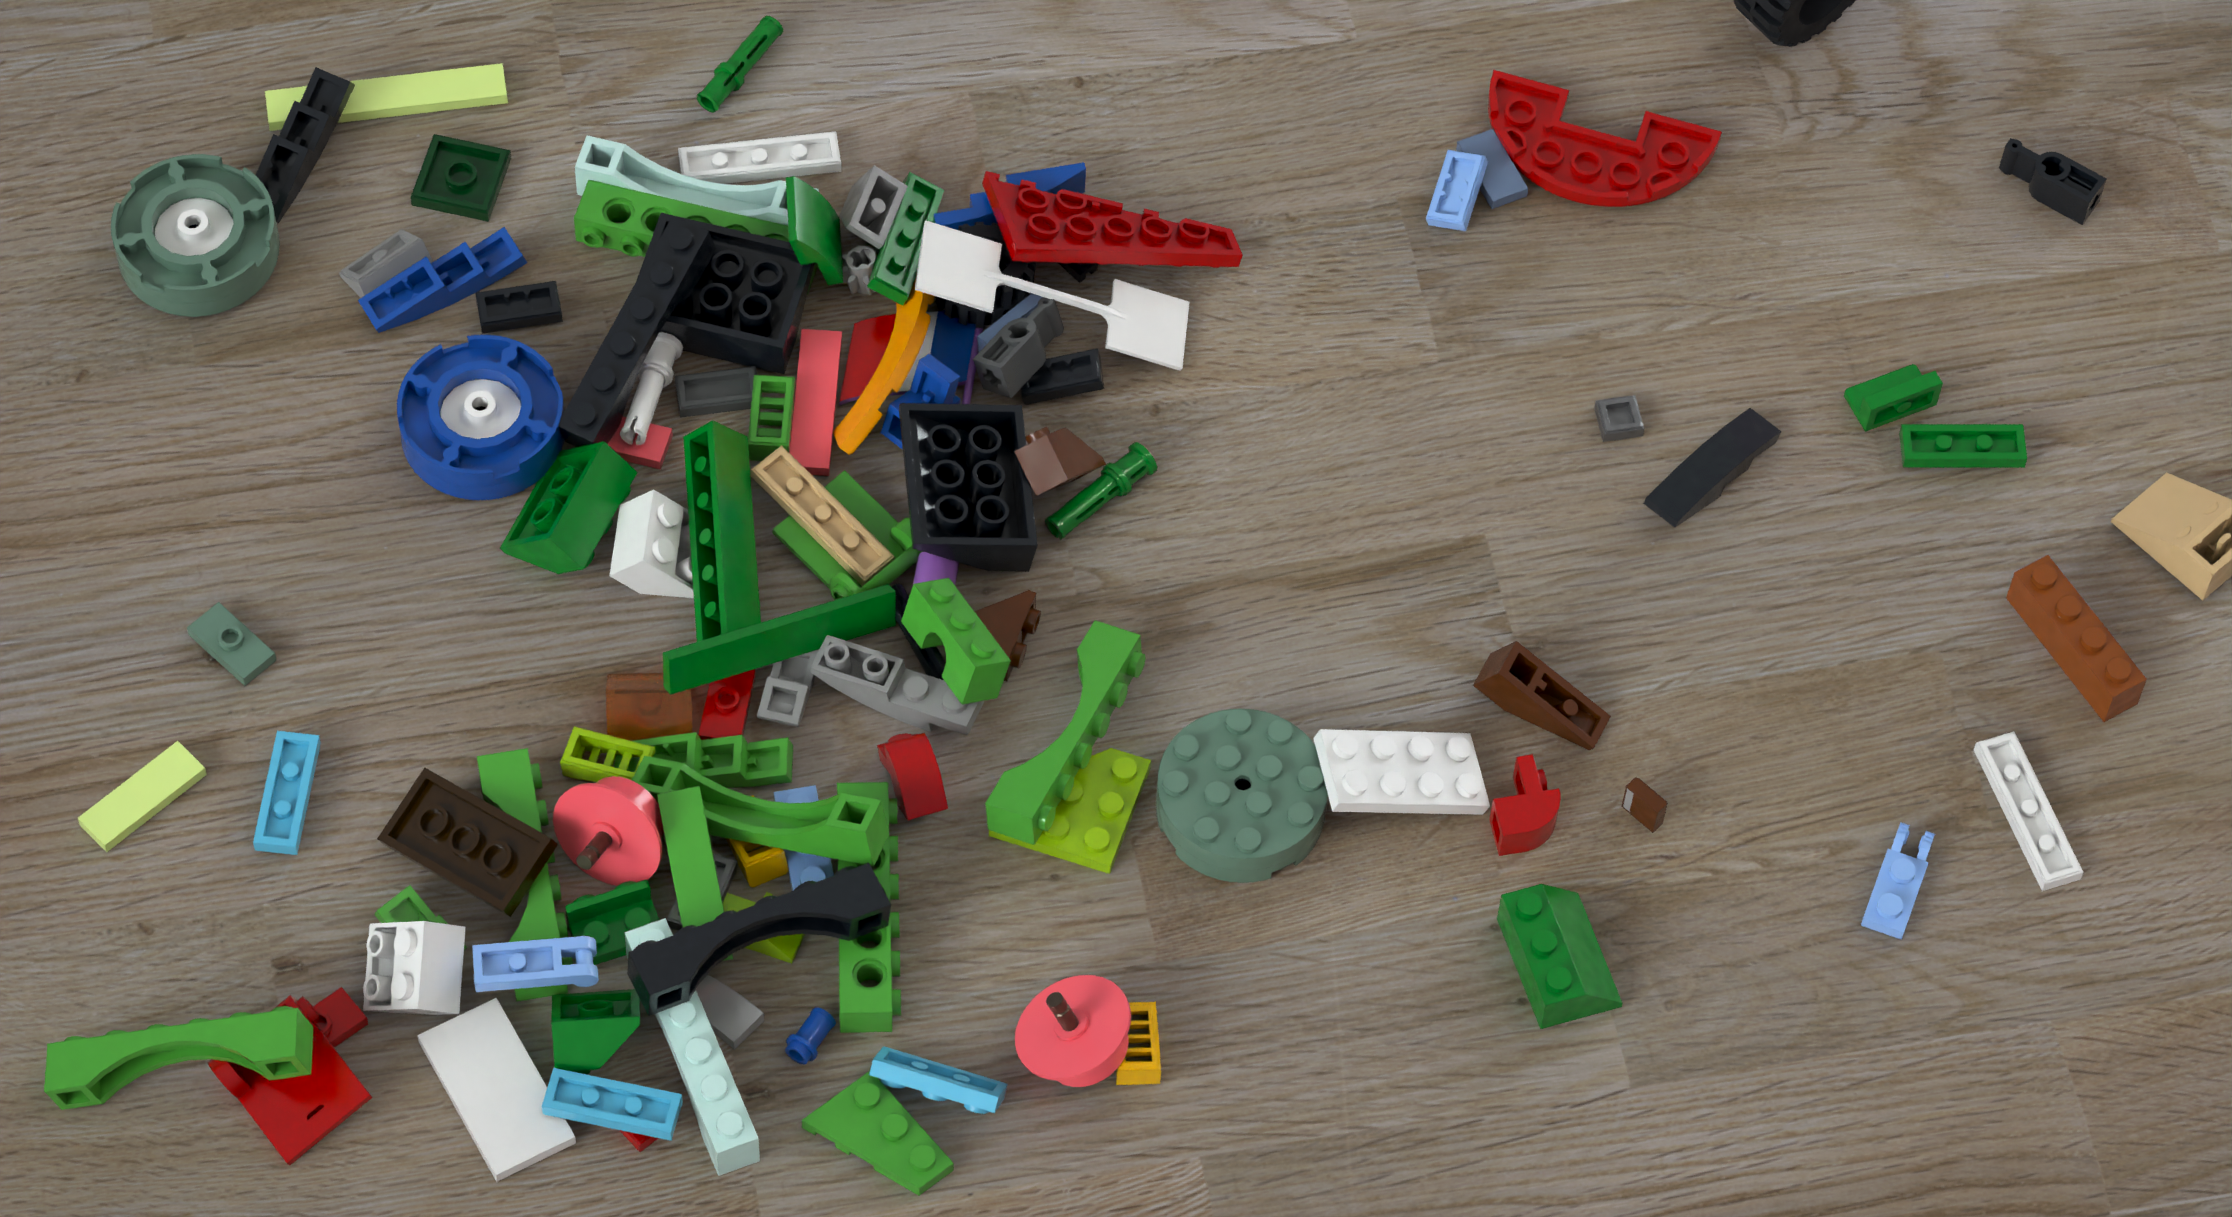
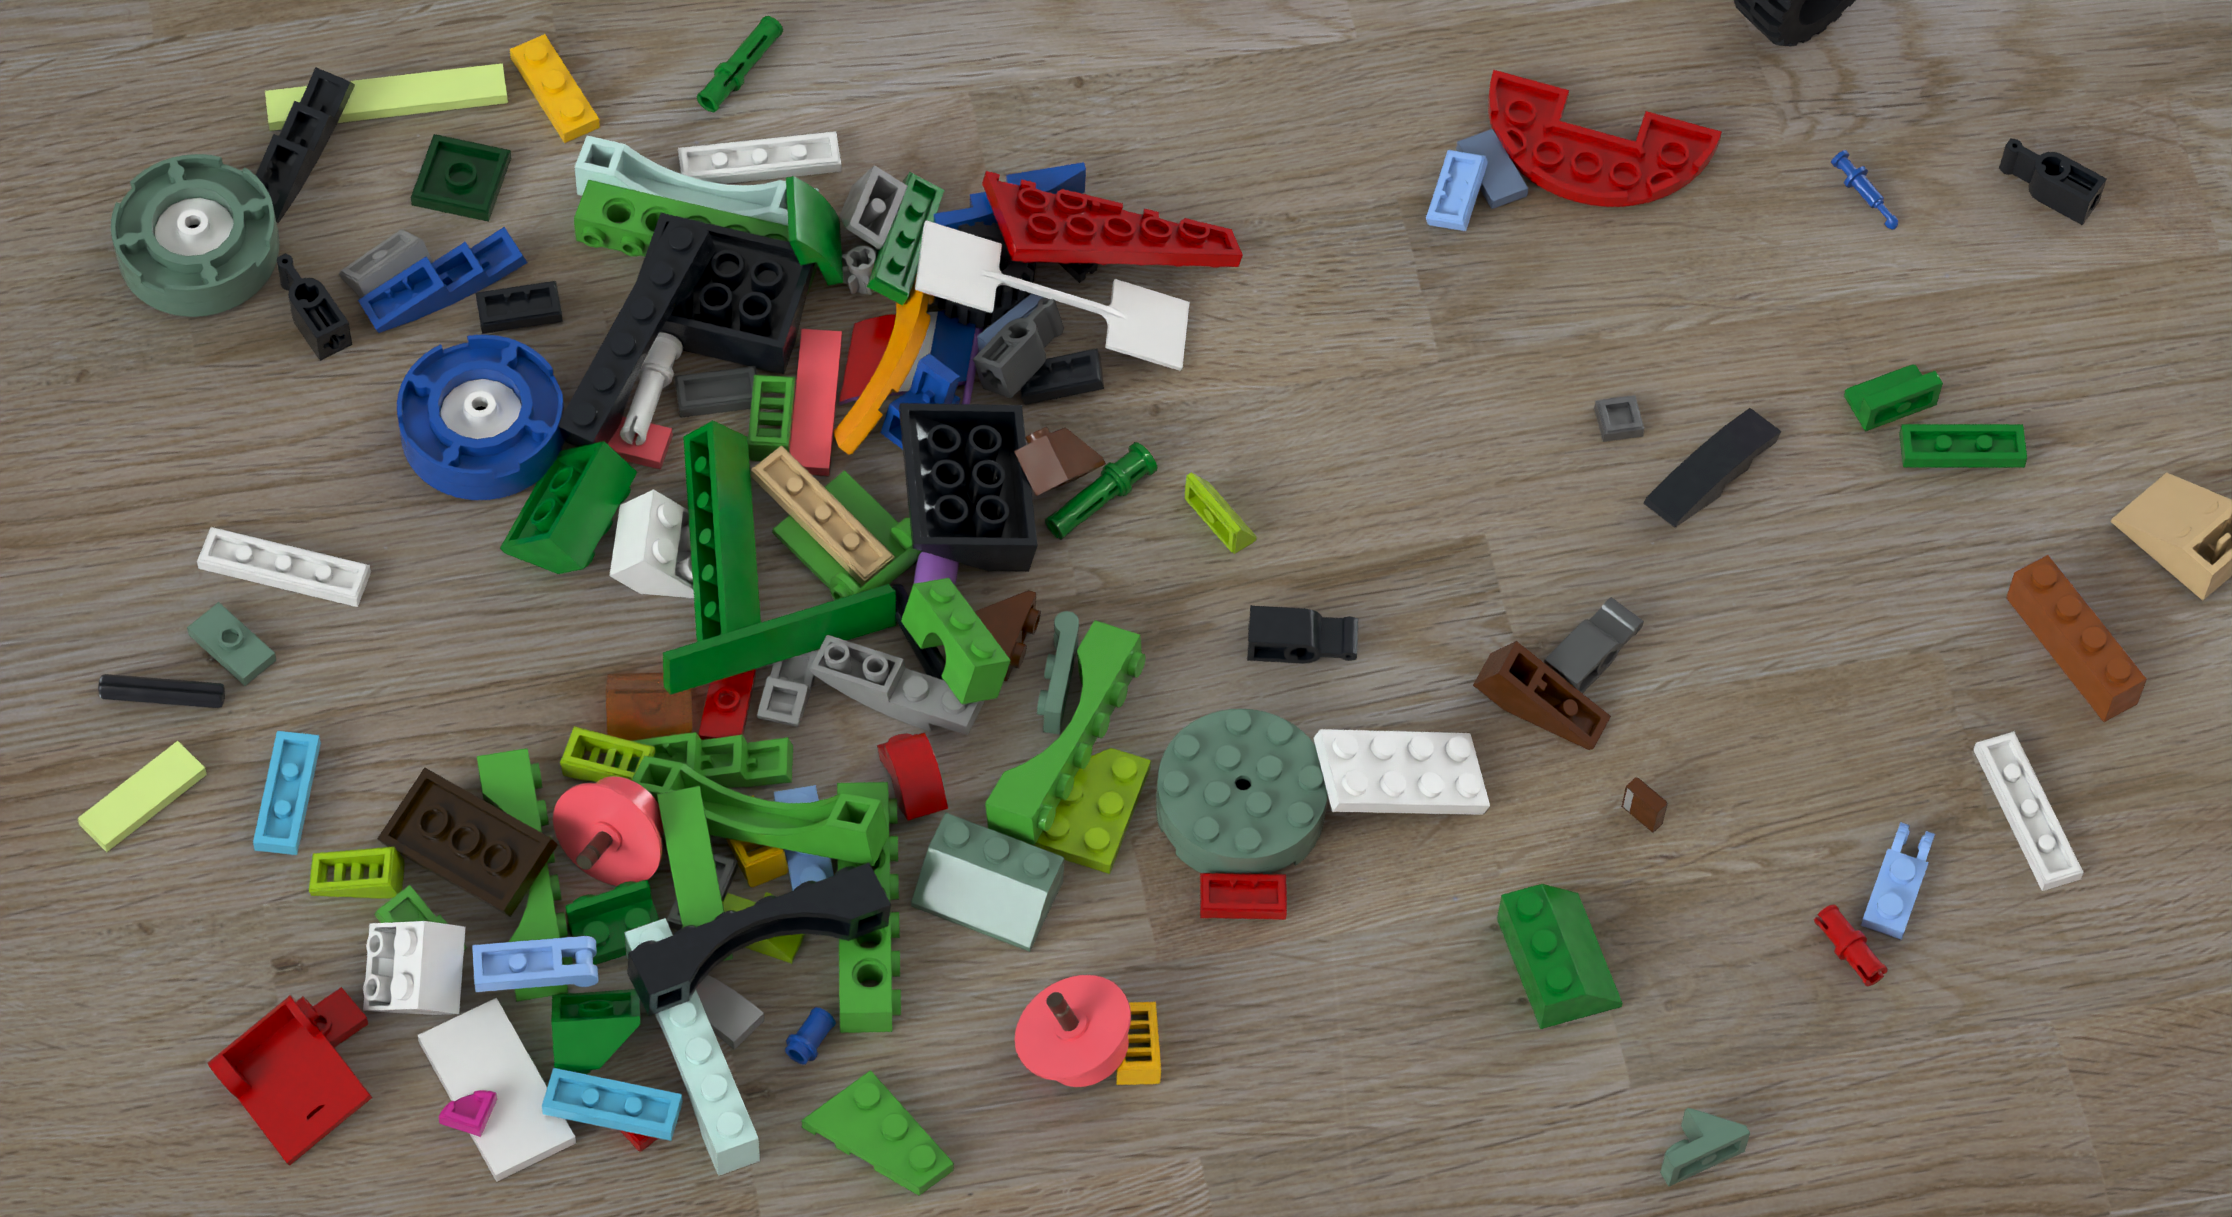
bright green arch [44,1006,314,1110] -> none
medium azure plate [869,1046,1008,1114] -> none
red brick [1489,754,1561,856] -> none
none -> black axle [98,674,225,708]
none -> white tile [197,527,371,607]
none -> black piece [277,253,352,361]
none -> lime slope [309,847,405,899]
none -> dark pink tile [438,1090,497,1137]
none -> yellow plate [510,34,600,143]
none -> sand green slope [911,812,1064,952]
none -> sand green plate [1037,611,1079,735]
none -> lime slope [1184,472,1257,554]
none -> red plate [1200,873,1287,920]
none -> black piece [1247,605,1358,664]
none -> dark grey piece [1544,597,1644,693]
none -> sand green slope [1660,1108,1750,1187]
none -> red pin [1814,904,1888,986]
none -> blue piece [1831,150,1898,230]

